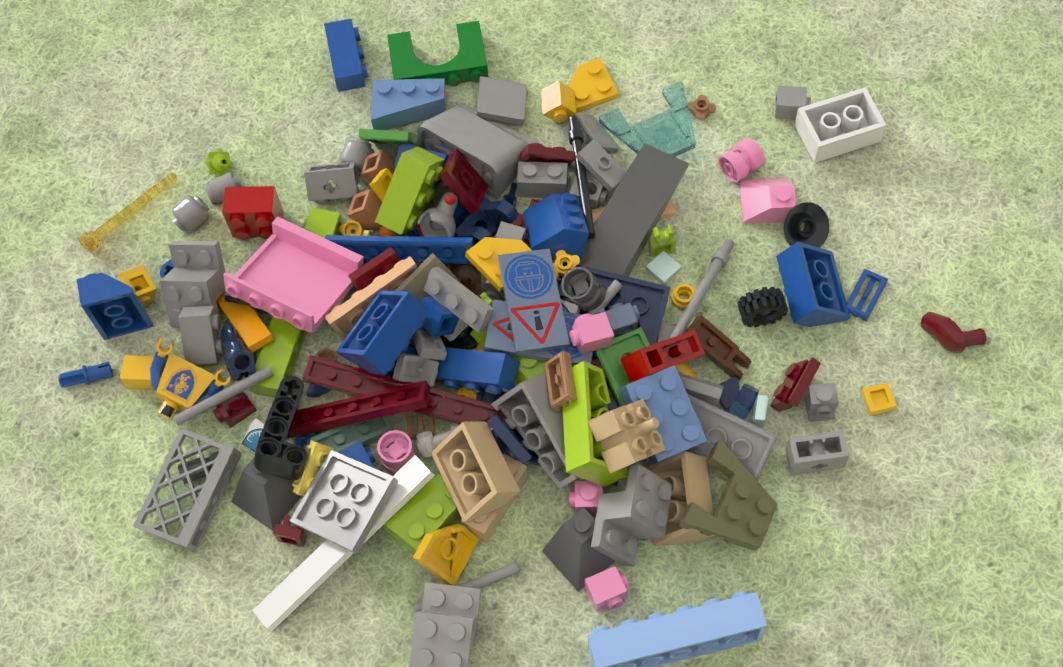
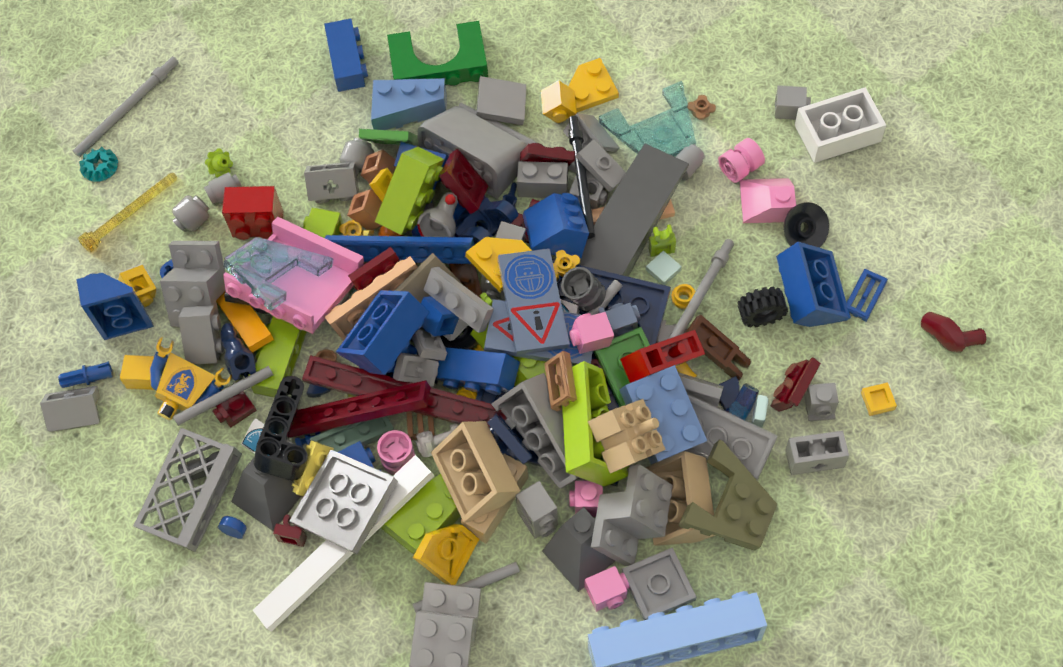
none -> light grey panel [40,386,100,432]
none -> light grey bar [72,56,179,158]
none -> teal gear [79,146,118,182]
none -> blue tile [218,516,247,539]
none -> clear light blue wing [224,237,333,311]
none -> light grey brick [516,481,558,539]
none -> light grey plate [622,547,697,620]
none -> light grey brick [676,145,705,180]

